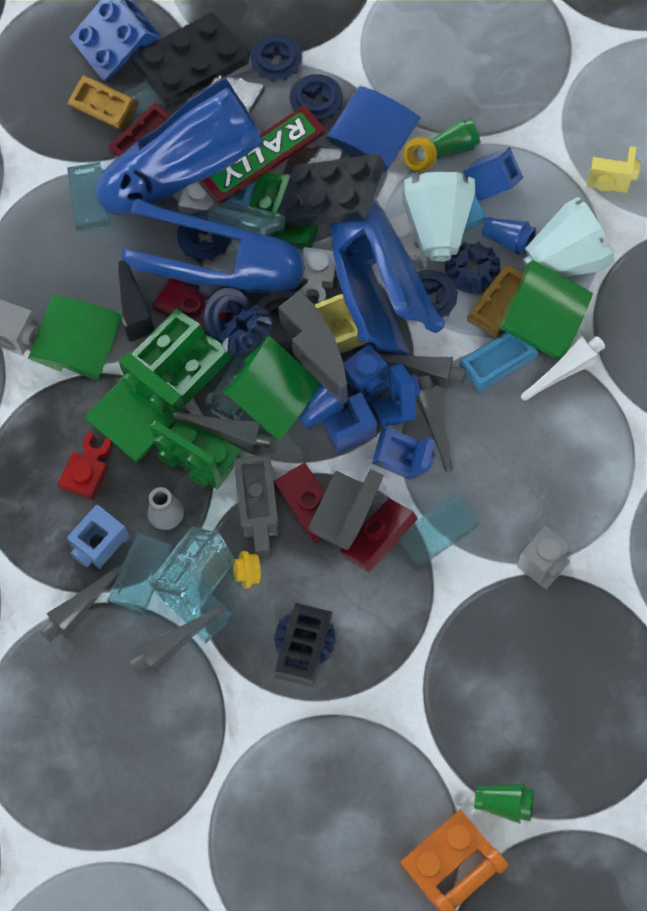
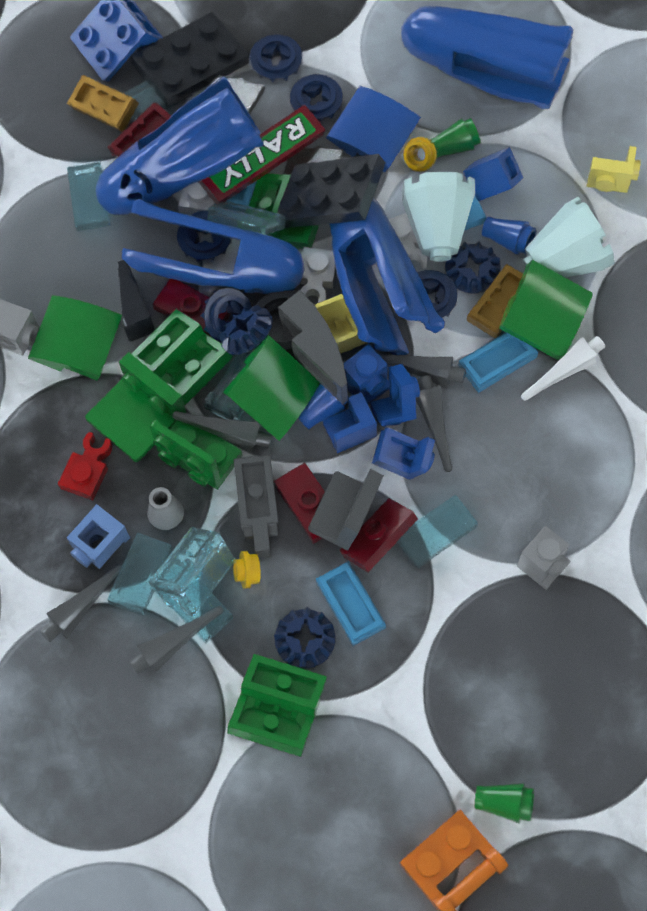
black slope [274,603,333,687] -> none
none -> green slope [227,654,327,757]
none -> dark azure tile [316,561,386,646]
none -> blue piece [401,6,573,109]

